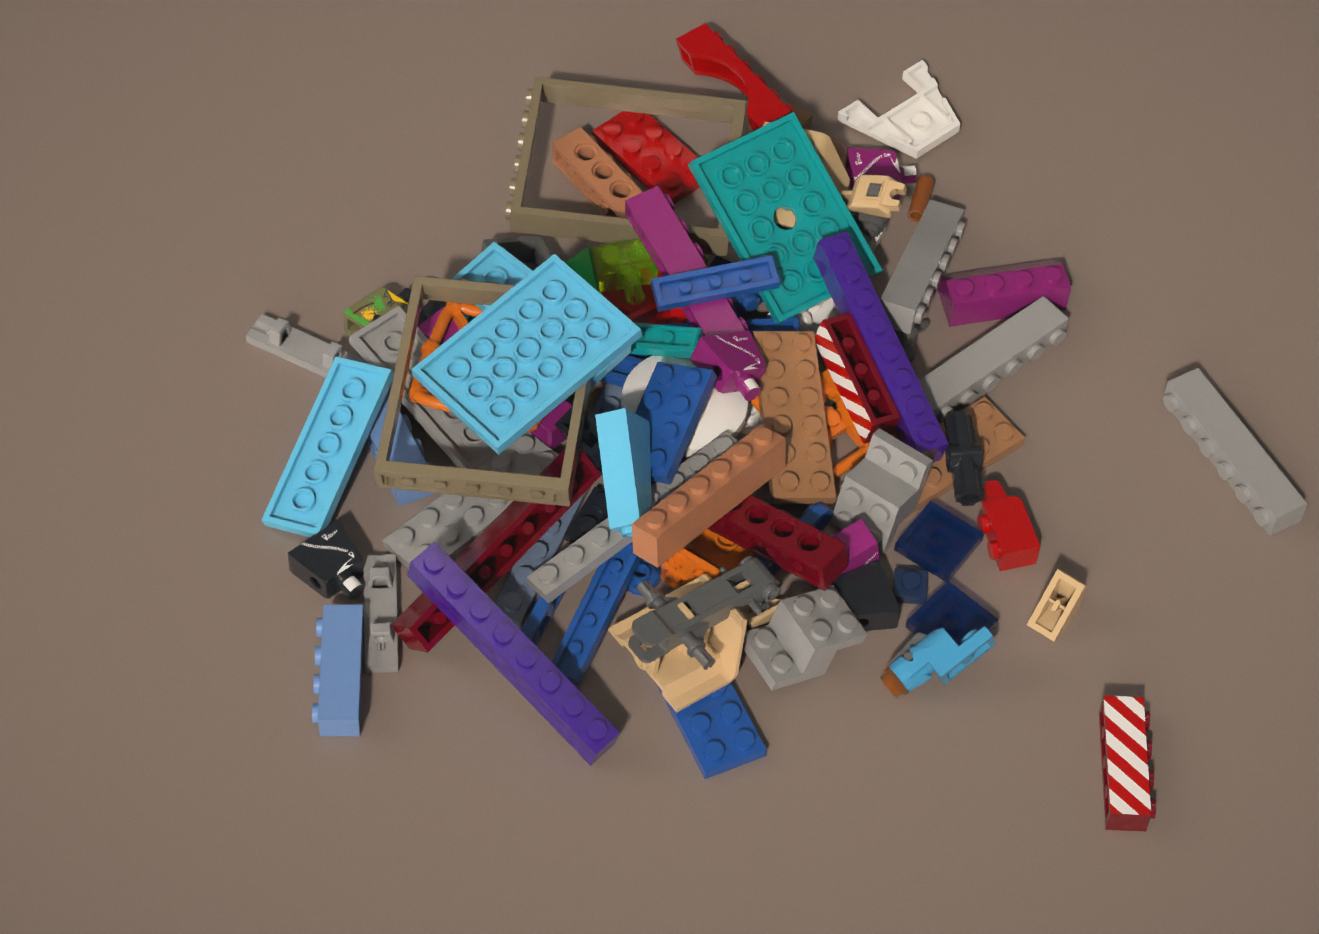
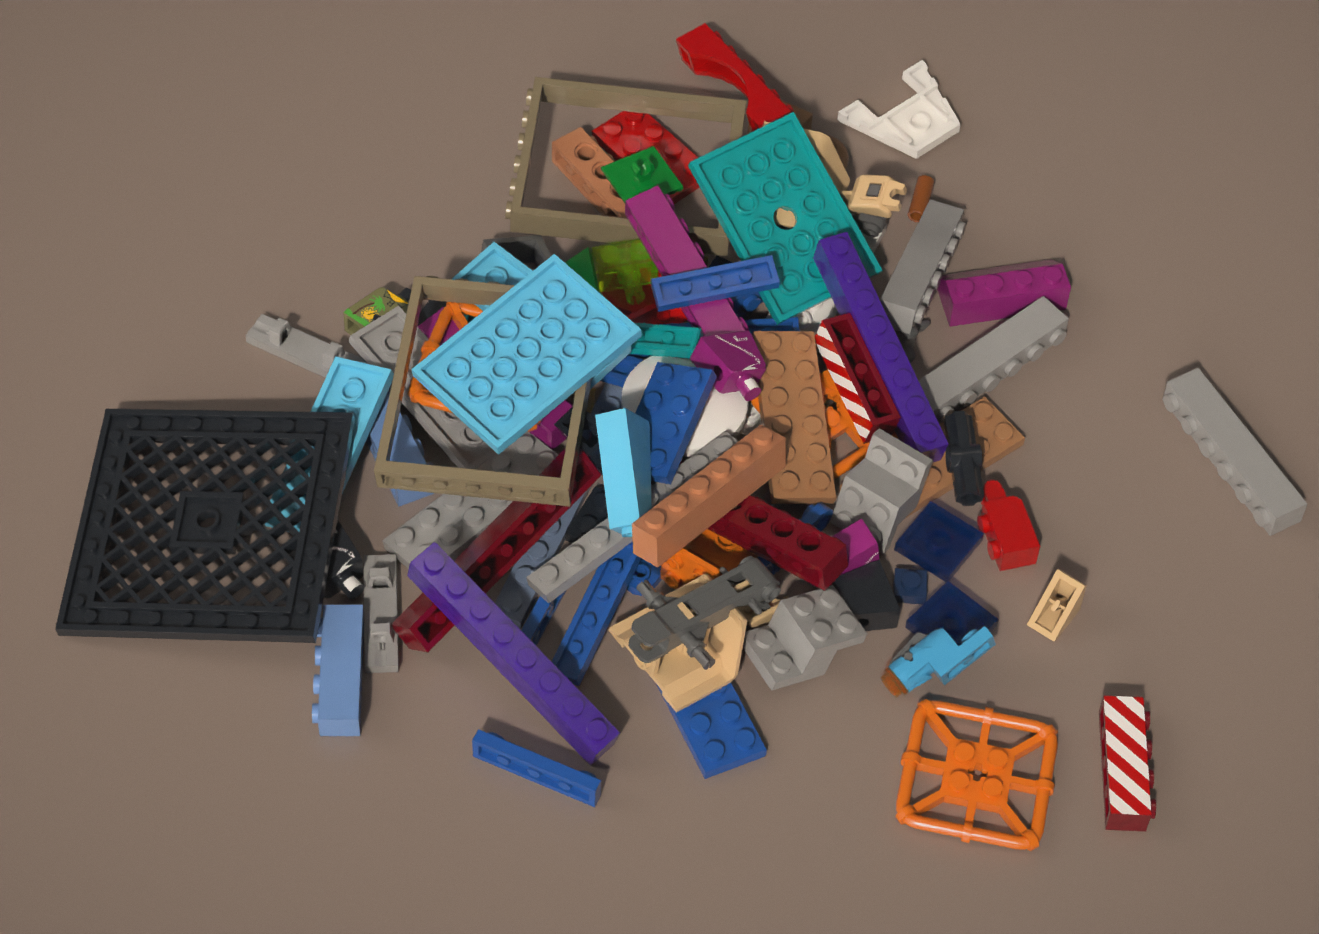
magenta torso [845,148,916,200] -> none
none -> black plate [55,409,355,643]
none -> blue plate [472,729,601,807]
none -> green piece [601,146,683,203]
none -> orange plate [896,699,1058,851]

